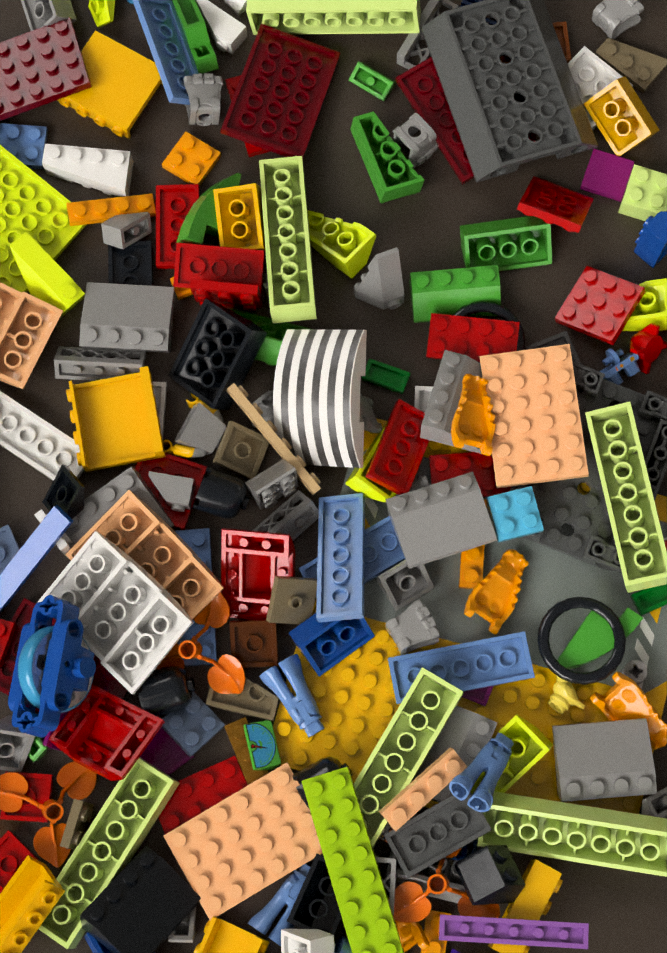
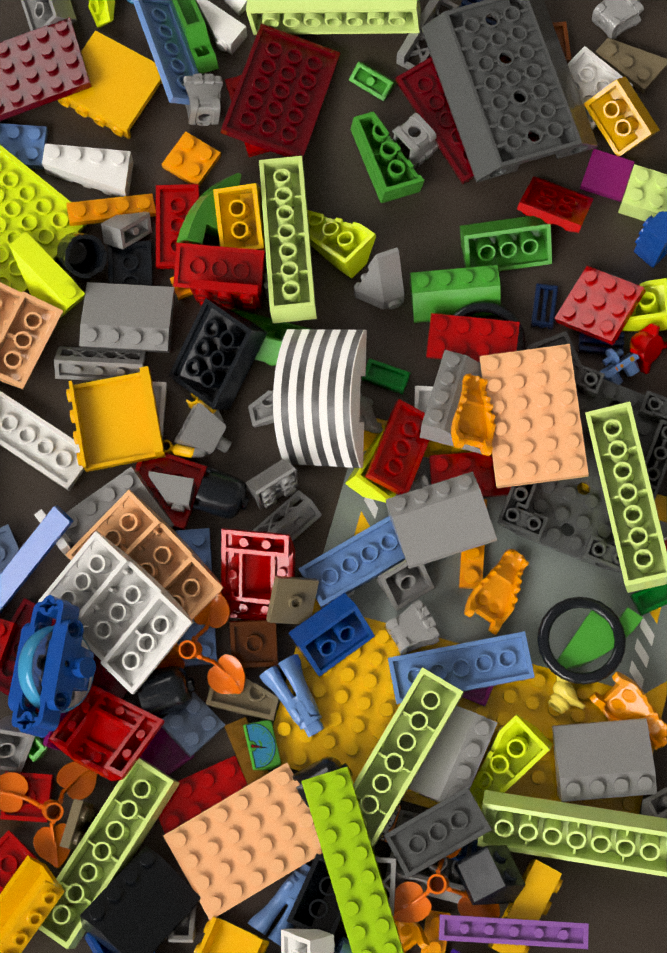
black slope [42,464,85,519] -> none
dark tan plate [213,421,269,480] -> none
tan plate [227,383,321,495] -> none
medium blue plate [316,493,365,623] -> none
light nougat plate [379,747,467,831] -> none
medium blue piece [449,733,514,812] -> none
medium azure plate [486,486,544,543] -> none
light grey wheel [621,660,647,685] -> none
none -> black cylinder [57,232,108,278]
none -> dark blue tile [531,283,558,330]
none -> dark blue tile [578,332,625,354]

